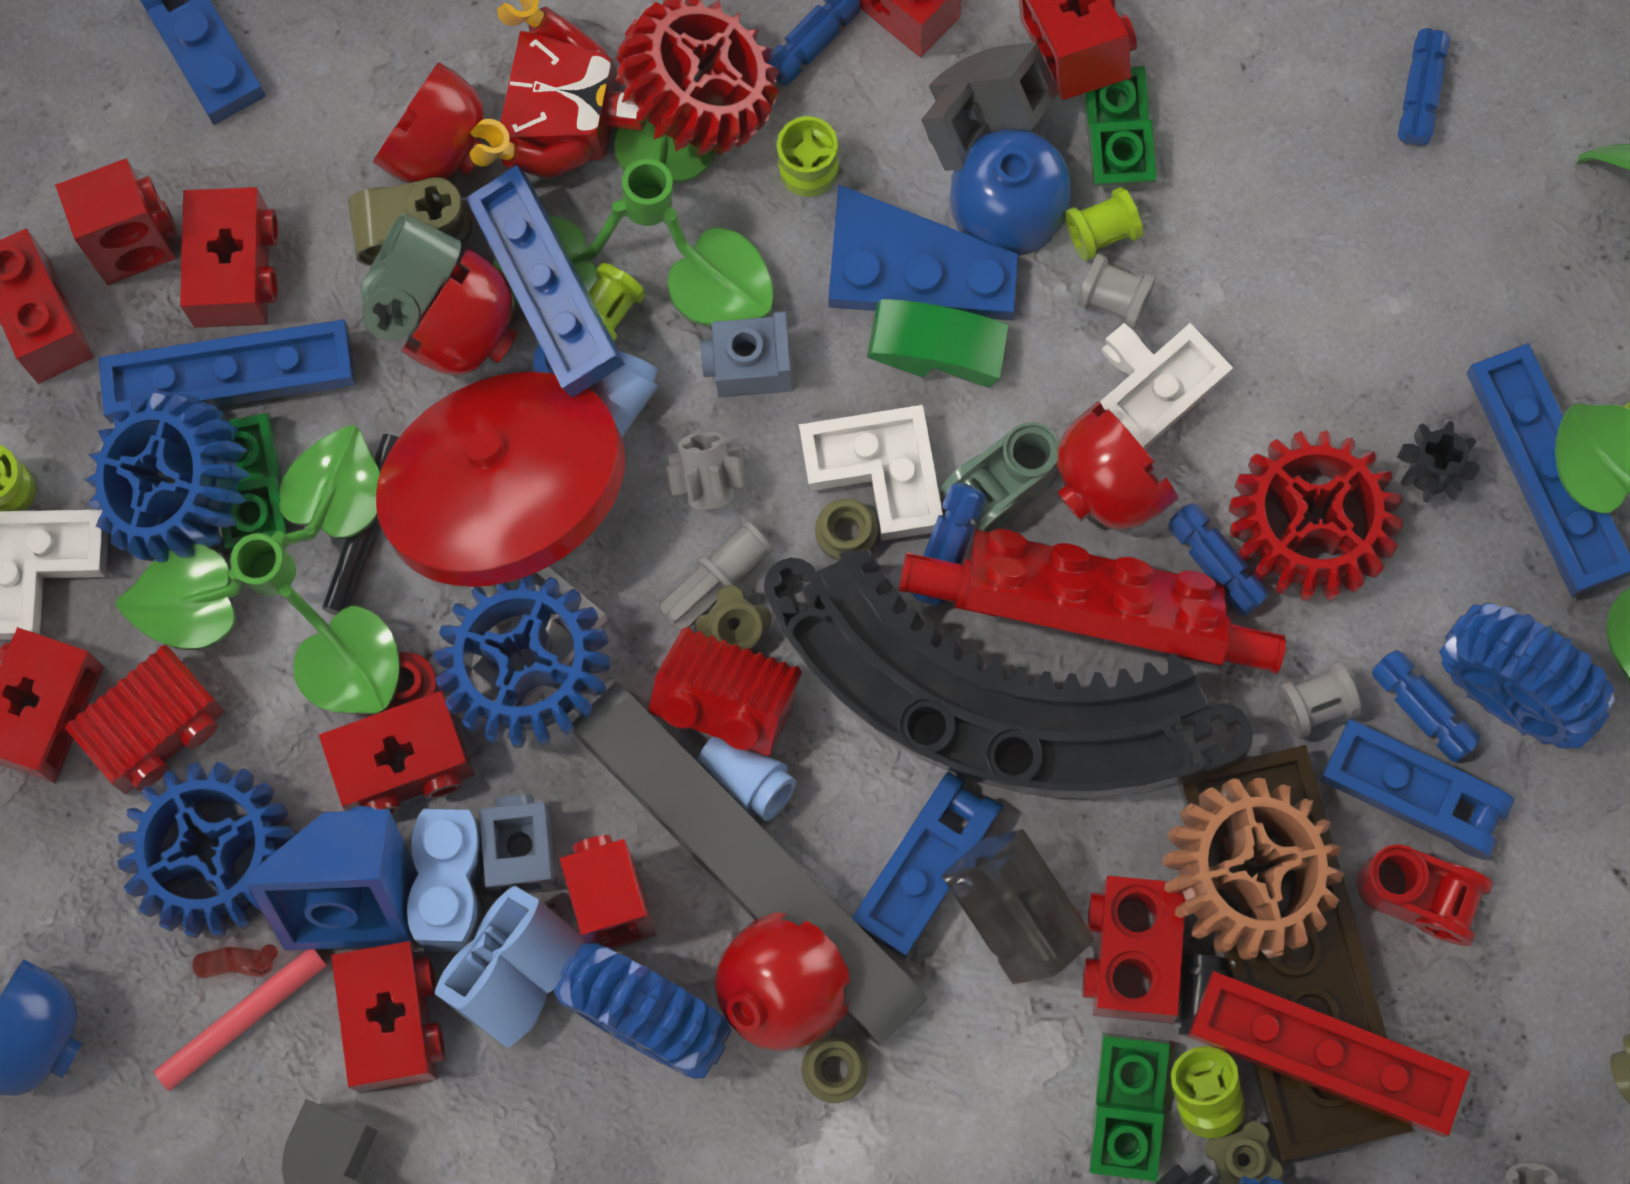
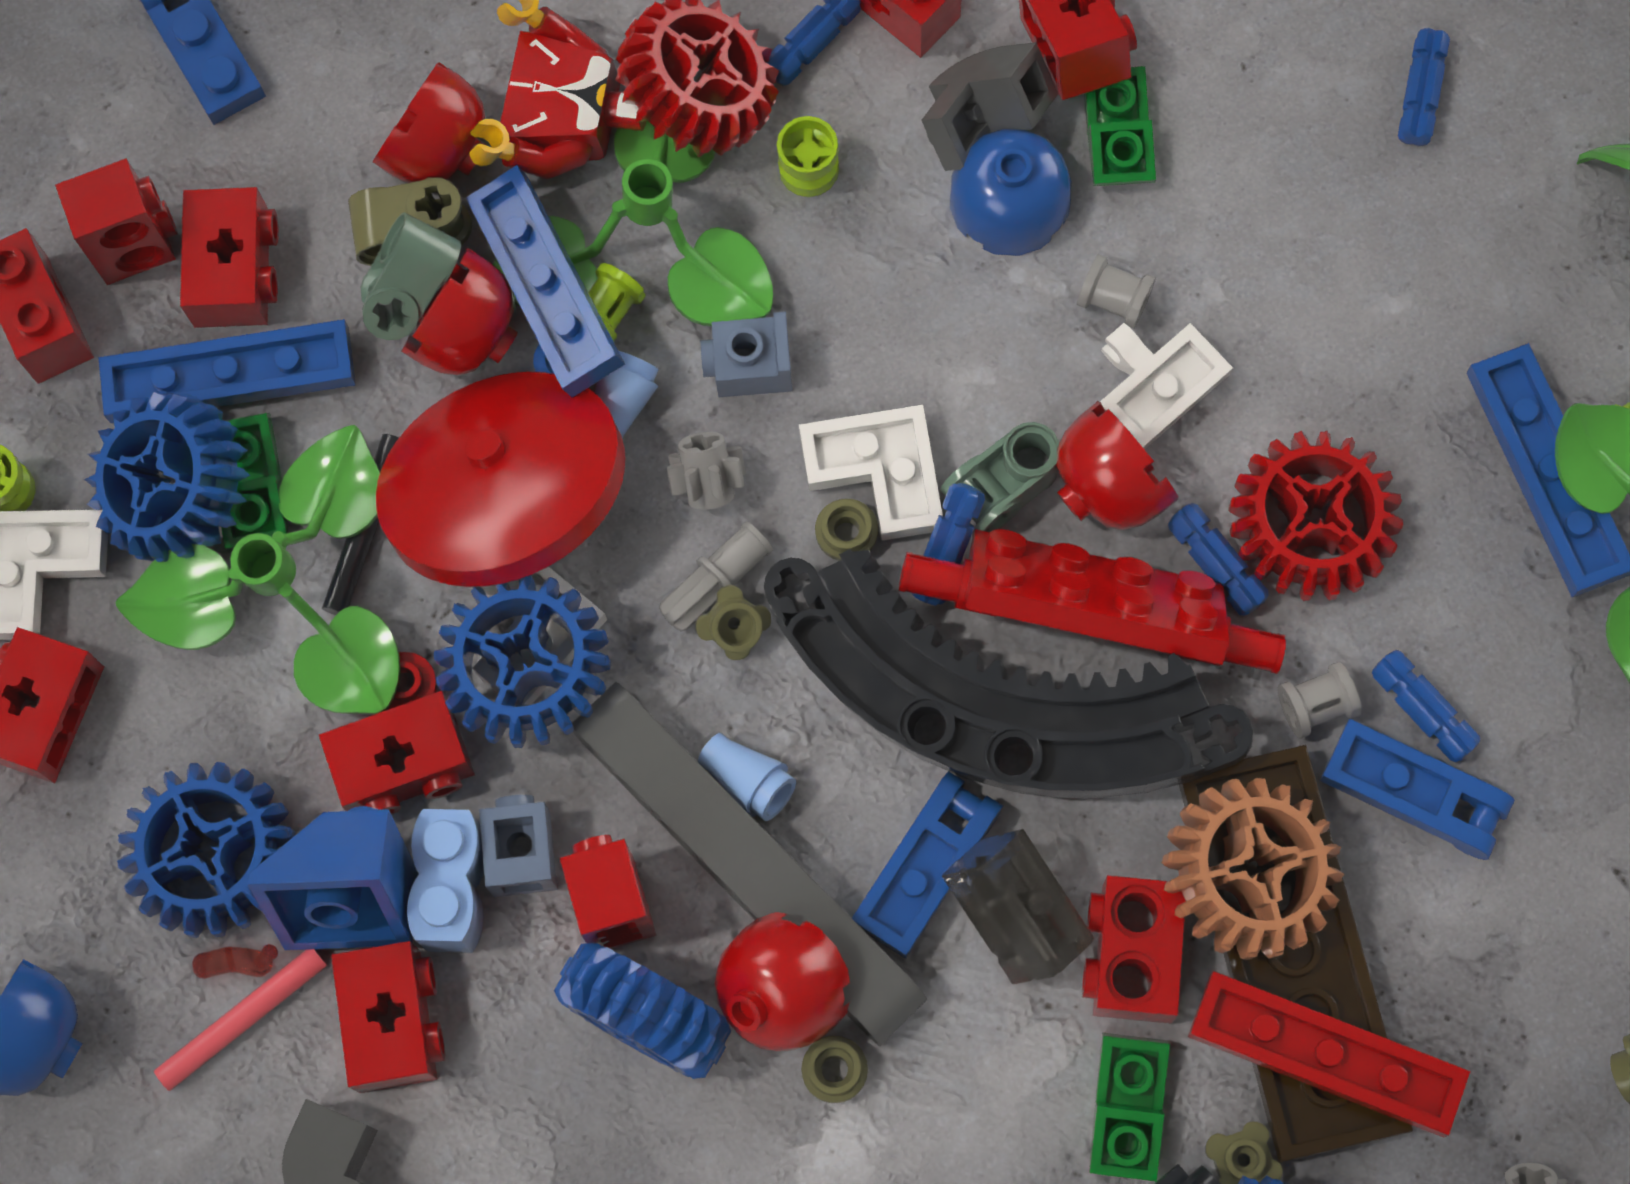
red brick [65,644,225,795] -> none
light blue brick [434,886,586,1048] -> none
red brick [648,626,802,757] -> none
blue wing [828,184,1018,321] -> none
green slope [867,299,1009,388] -> none
lime bush [1064,187,1144,262] -> none
lime wheel [1171,1046,1246,1139] -> none
black pin [1179,954,1230,1036] -> none
red piece [1356,844,1493,946] -> none
black gear [1397,421,1480,503] -> none
blue gear [1439,603,1615,749] -> none

